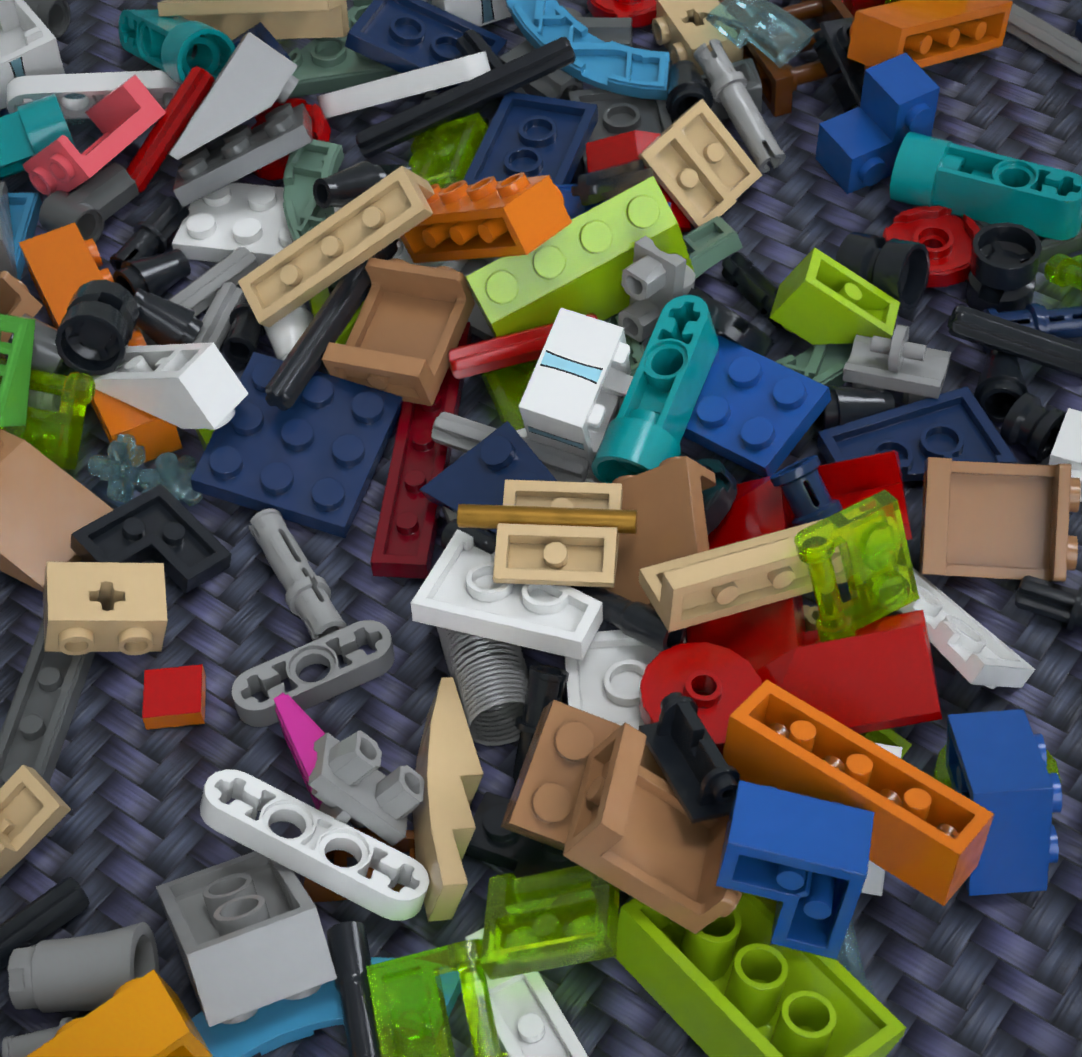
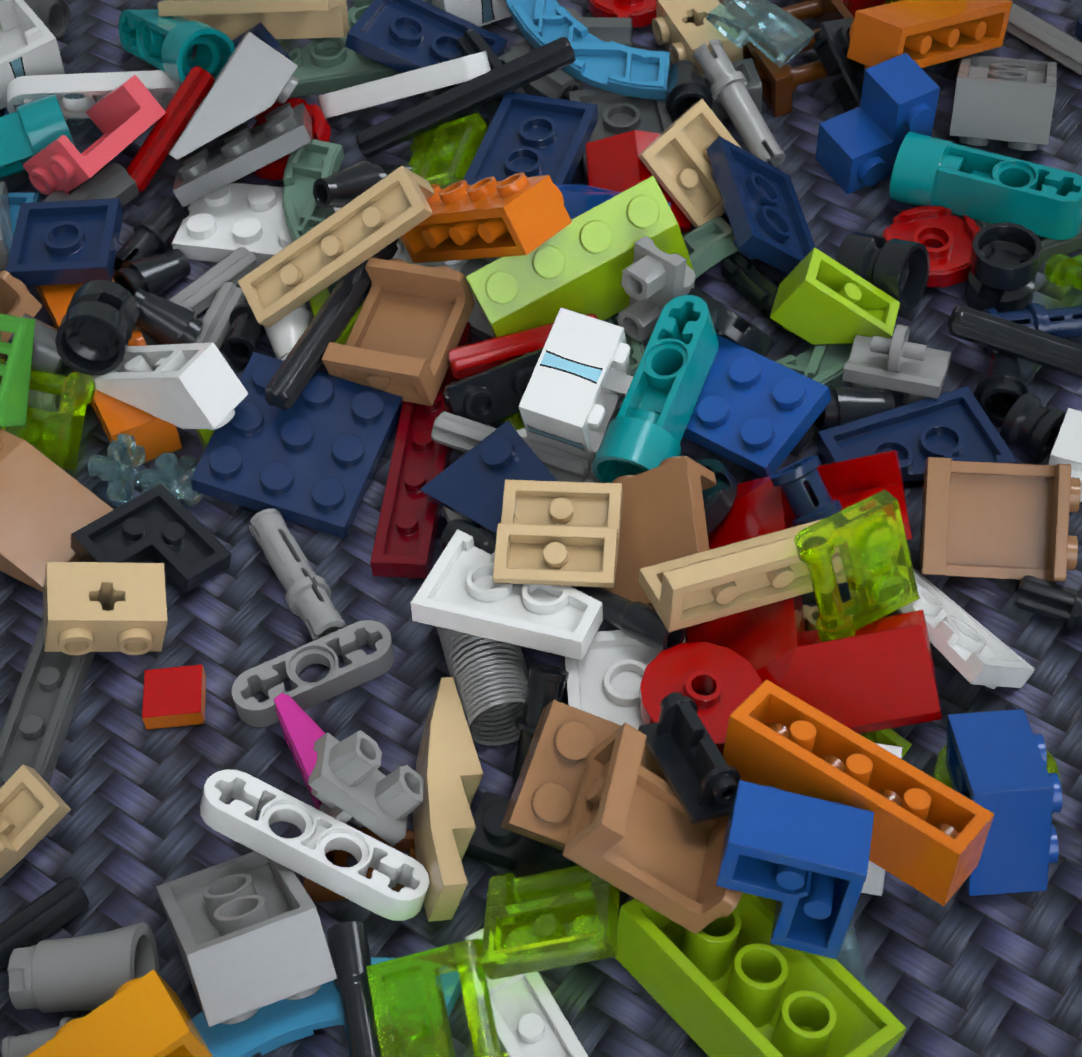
pearl gold bar [457,504,637,534] -> none
black axle [571,159,653,206] -> none
none -> dark blue plate [6,198,124,286]
none -> black hinge [442,348,543,425]
none -> dark blue plate [706,136,816,278]
none -> light grey slope [949,55,1057,151]

